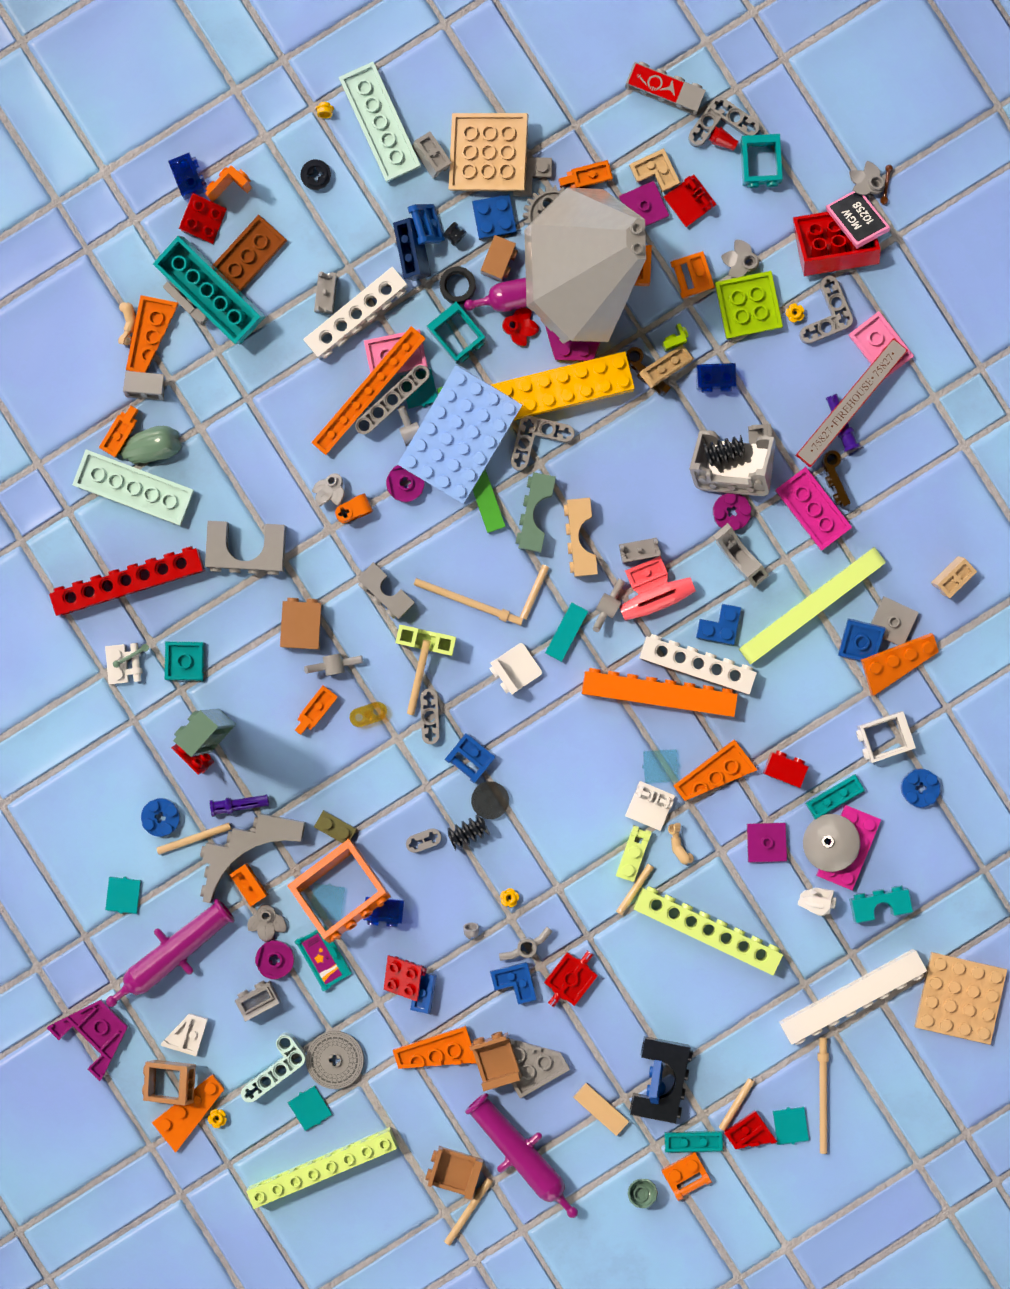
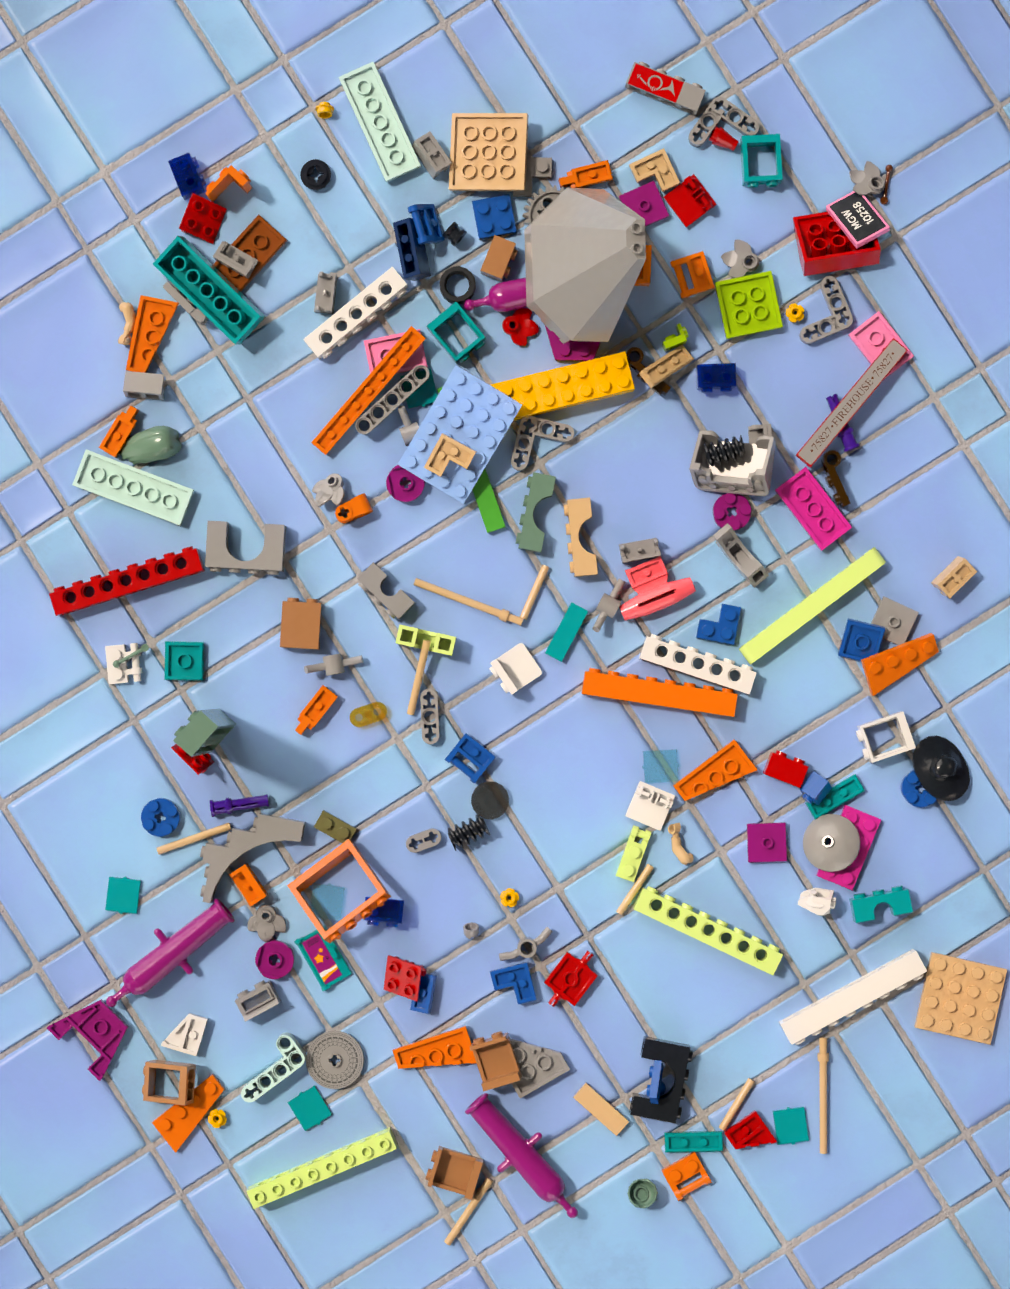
none -> light grey hinge [213,241,258,279]
none -> tan plate [424,433,477,477]
none -> brick [800,771,832,806]
none -> black hat [912,735,970,801]

